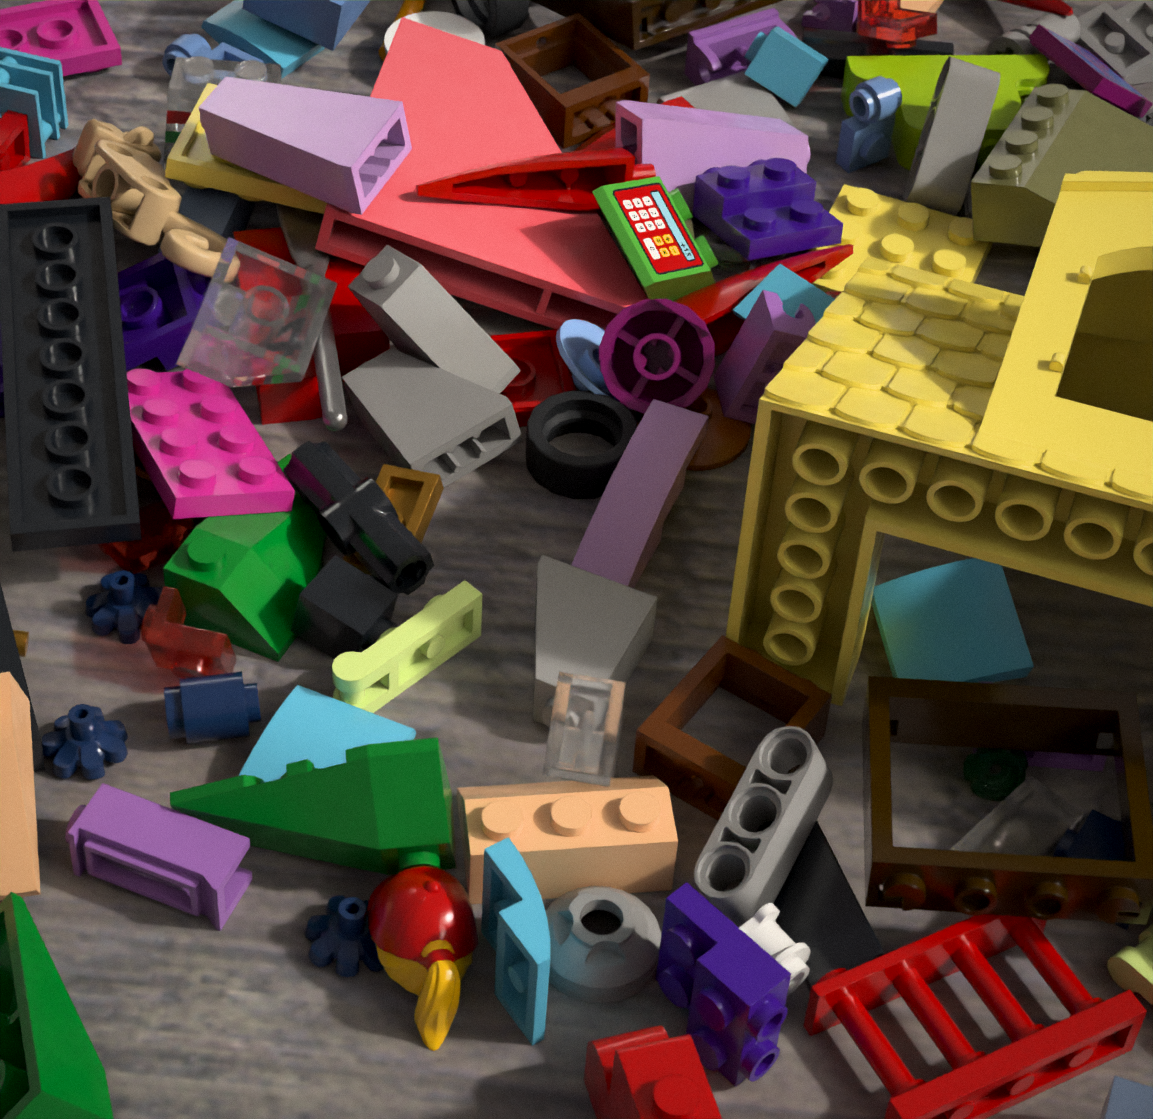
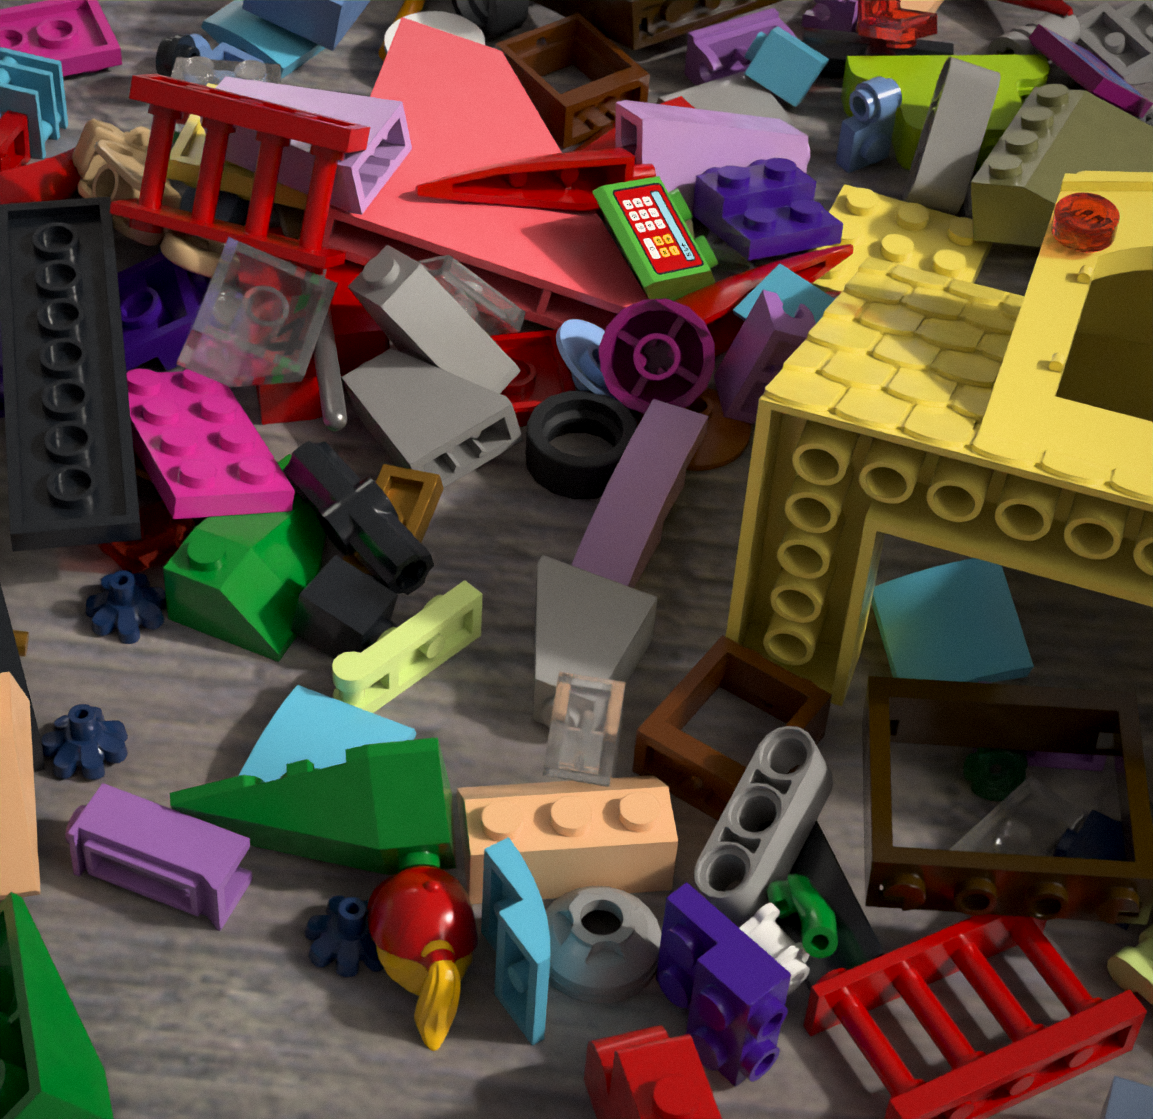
clear red bracket [141,586,237,679] -> none
dark blue brick [164,671,261,744] -> none
none -> red fence [109,74,370,275]
none -> black plate [156,33,201,81]
none -> clear plate [417,255,526,336]
none -> green arm [767,874,838,958]
none -> clear red tile [1051,192,1120,253]

